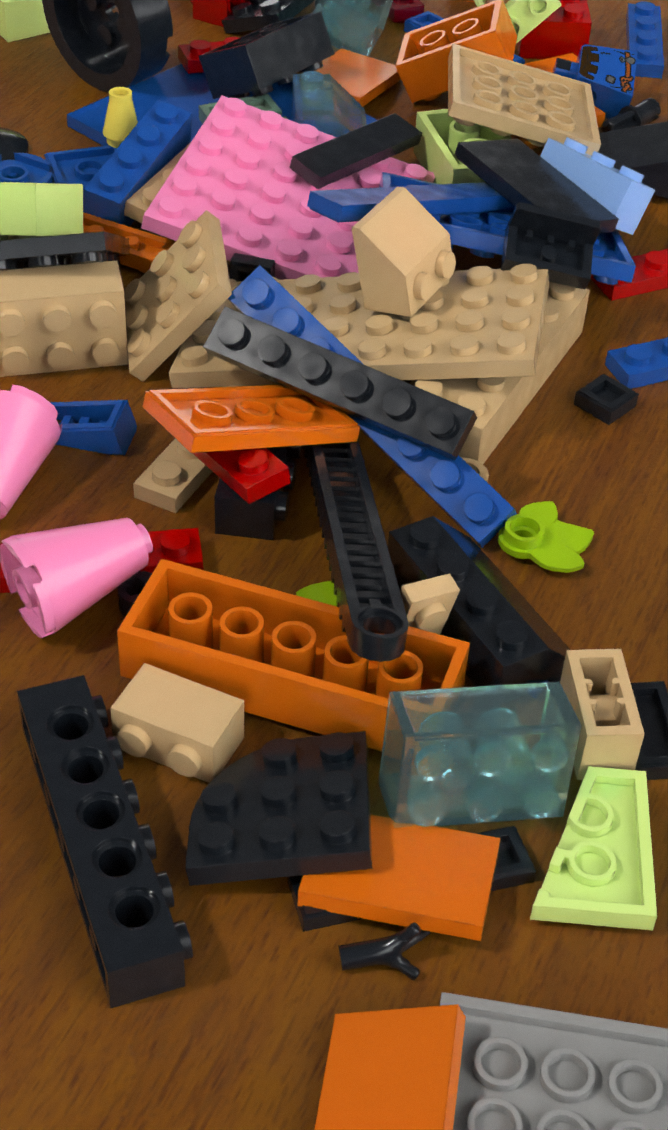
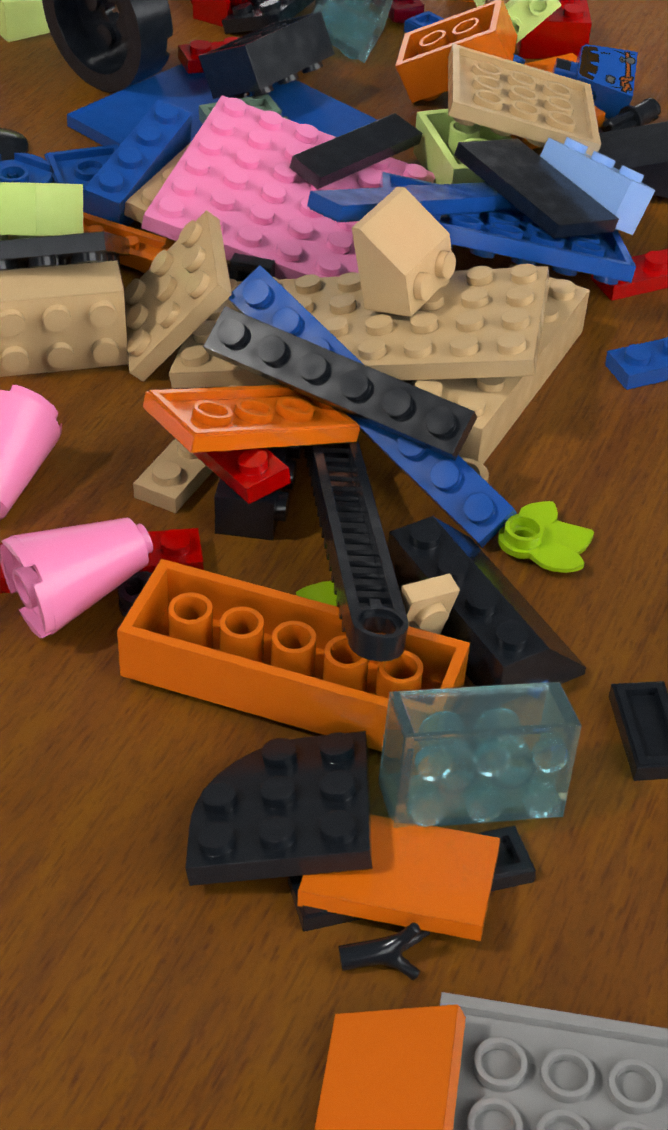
black brick [17,675,193,1008] -> none
blue slope [50,400,137,455] -> none
light yellow cone [102,87,138,148] -> none
tan brick [110,663,244,783] -> none
clear light blue slope [292,71,367,137] -> none
orange tile [294,48,401,111] -> none
black bracket [501,202,601,290] -> none
yellowish green wing [530,766,657,931] -> none
tan brick [558,649,645,780] -> none
black tile [574,374,639,425] -> none
blue plate [626,1,664,79] -> none

